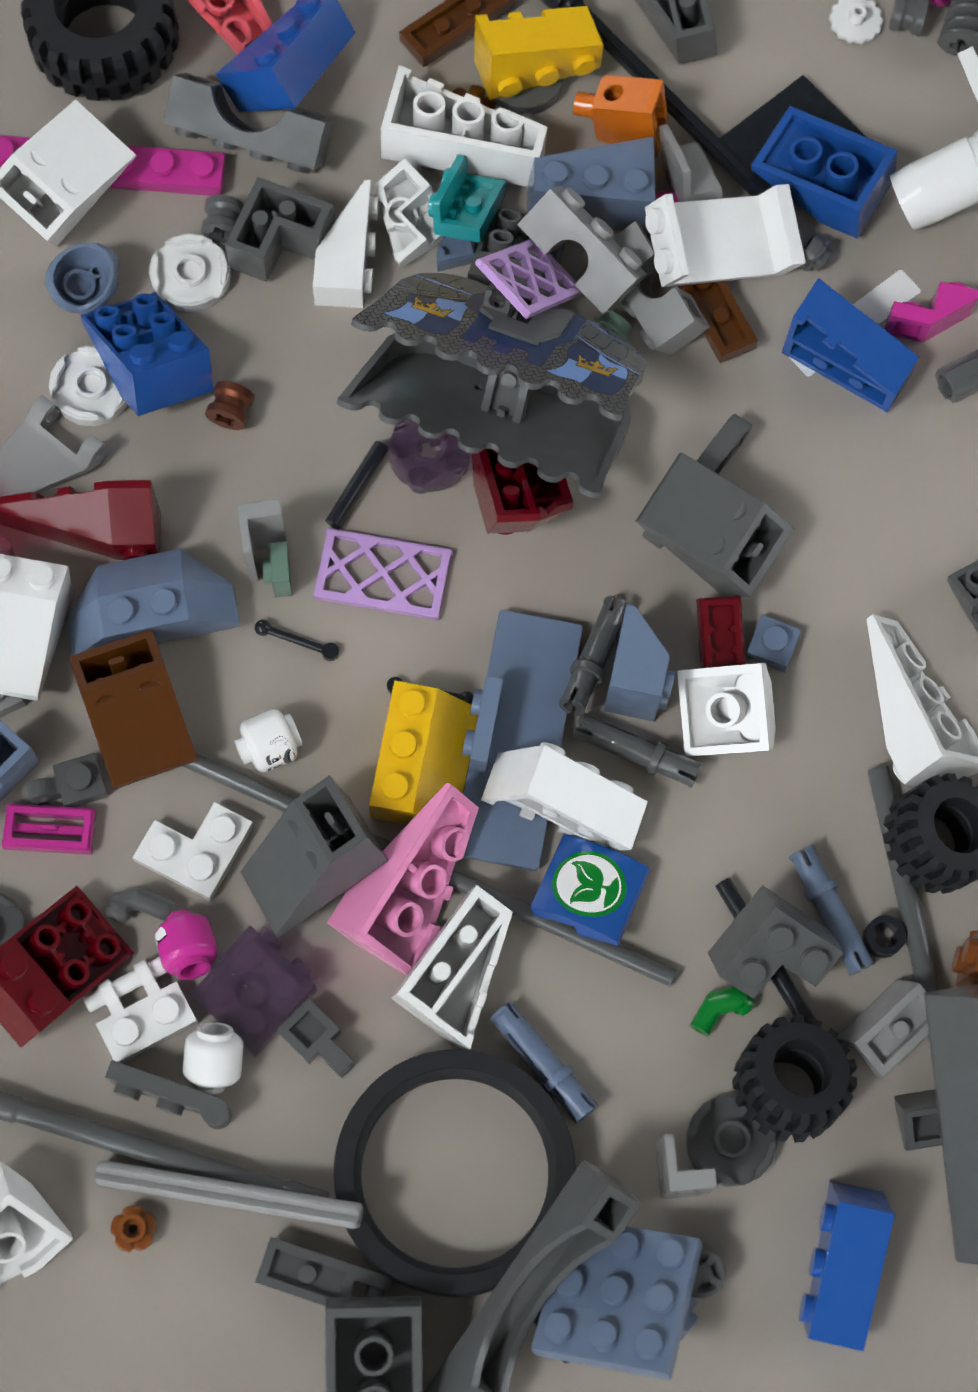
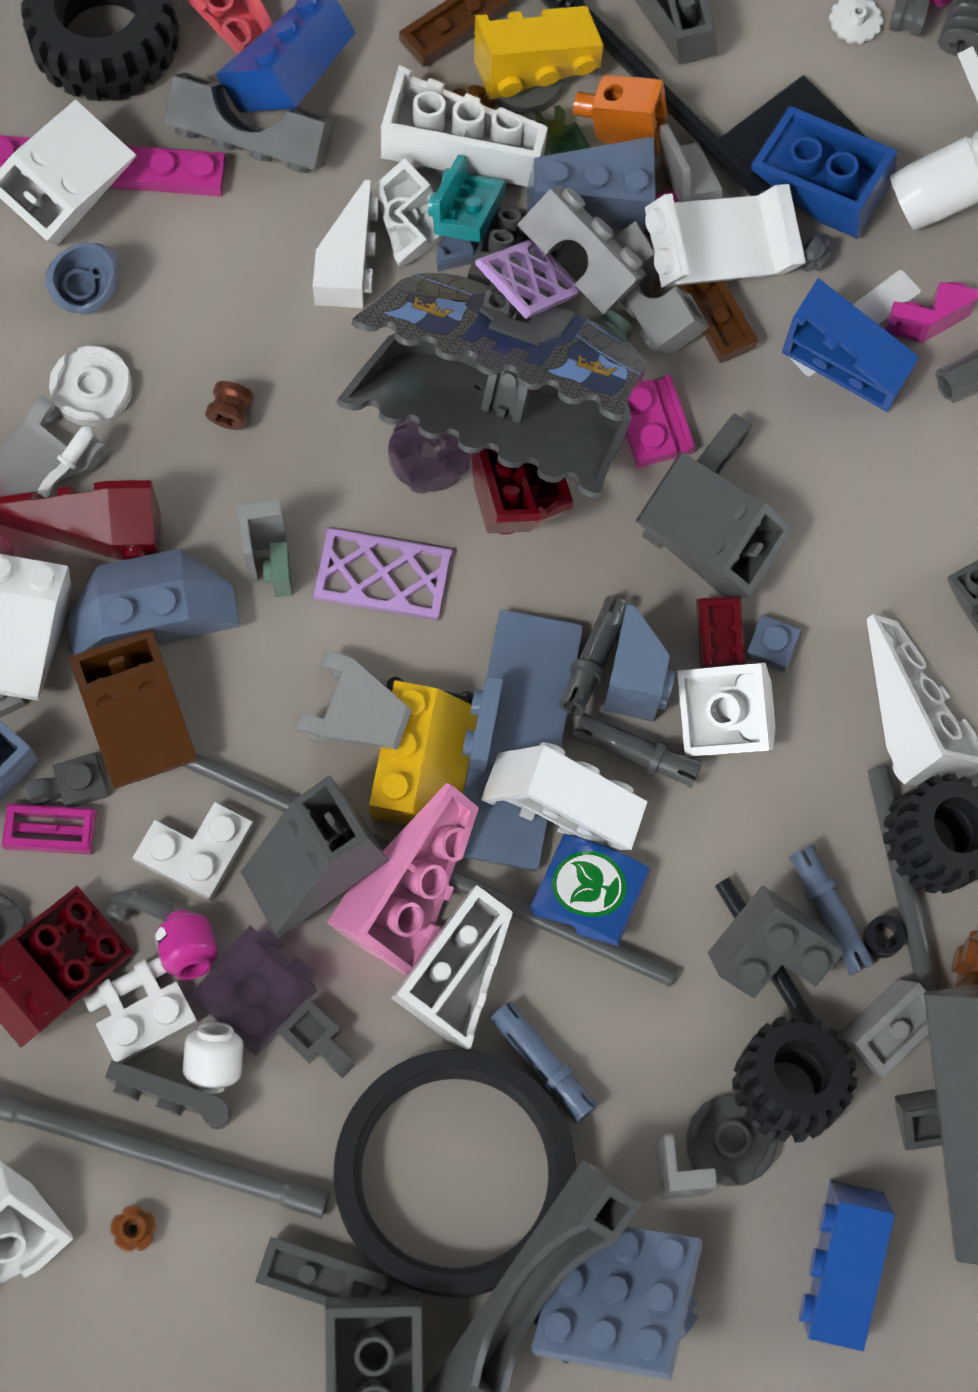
blue slope [80,292,213,416] -> none
light grey axle [95,1160,363,1229] -> none
white tile [149,233,231,313] -> none
dark grey wheel [201,194,244,243] -> none
dark grey brick [225,177,335,282] -> none
white head [234,709,302,773] -> none
black hinge [254,619,339,661] -> none
black piece [325,441,389,529] -> none
green arm [689,985,754,1036] -> none
dark grey wheel [691,1250,726,1299] -> none
none -> white piece [37,426,95,498]
none -> light grey flag [296,651,412,750]
none -> clear green plate [535,105,591,156]
none -> dark pink plate [626,374,695,468]

